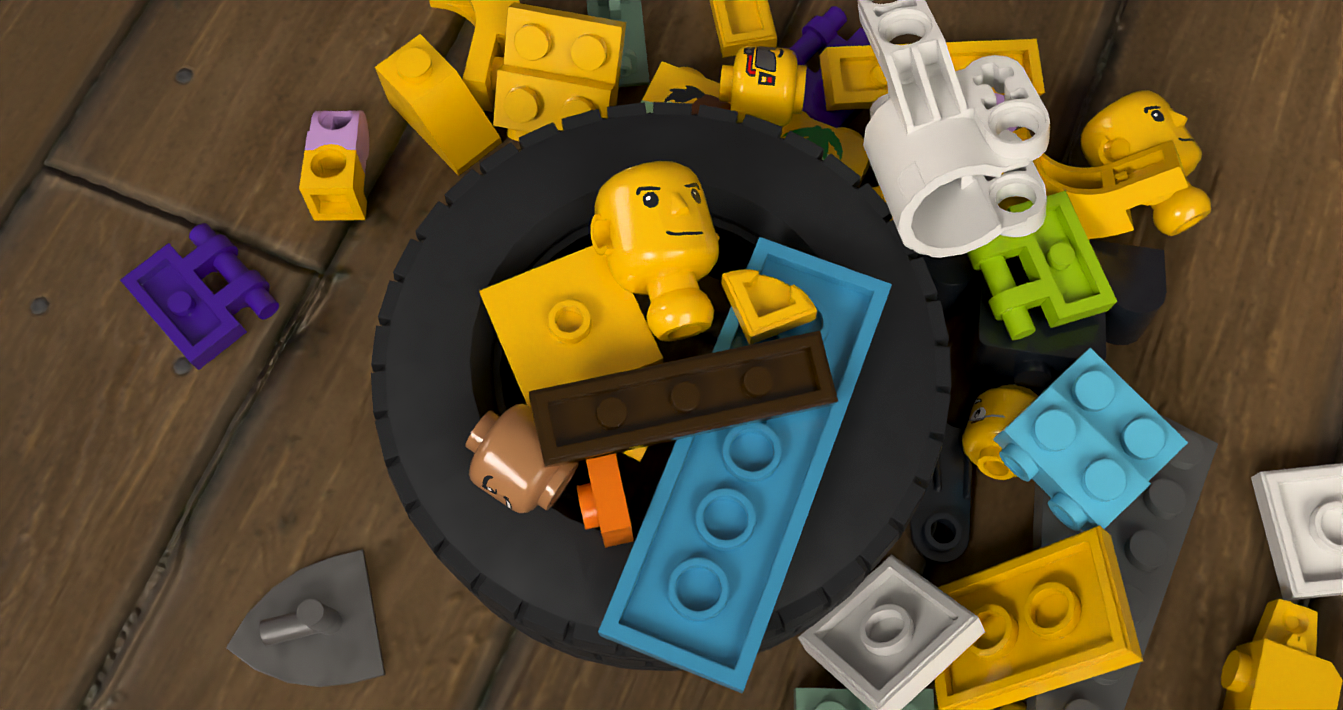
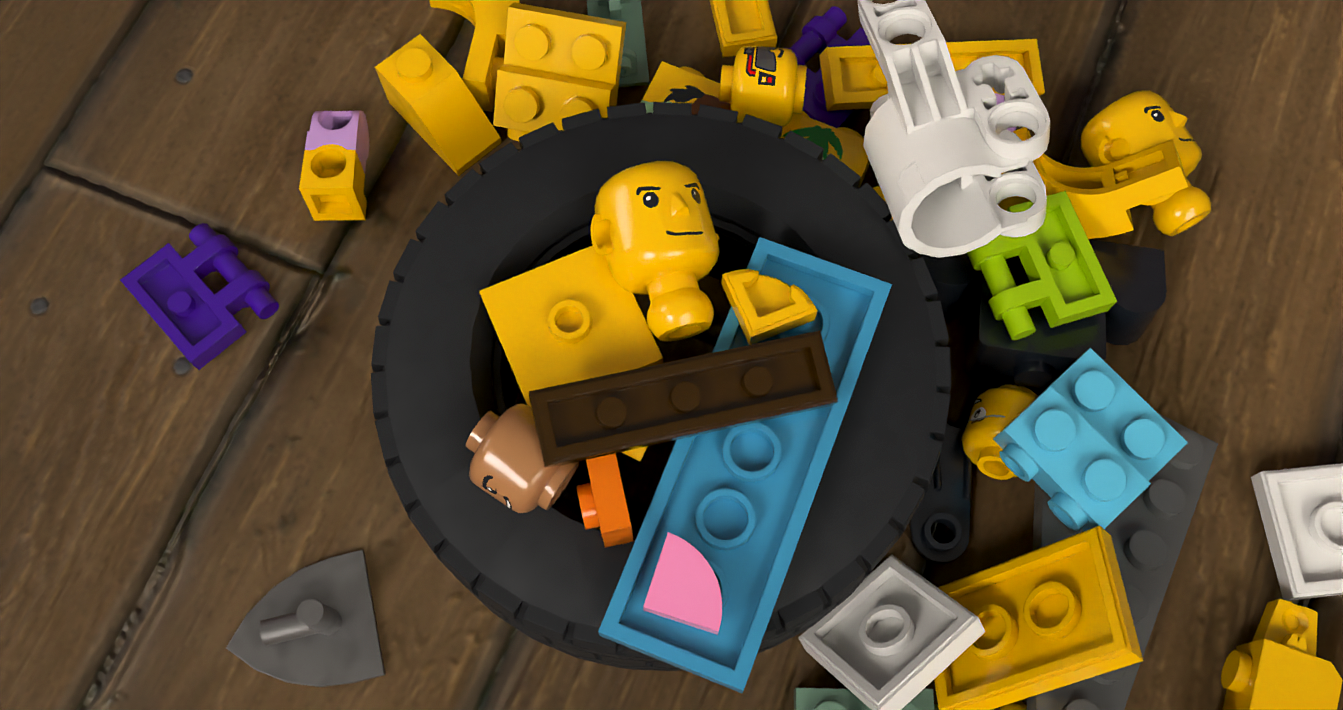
none -> bright pink tile [643,532,722,635]

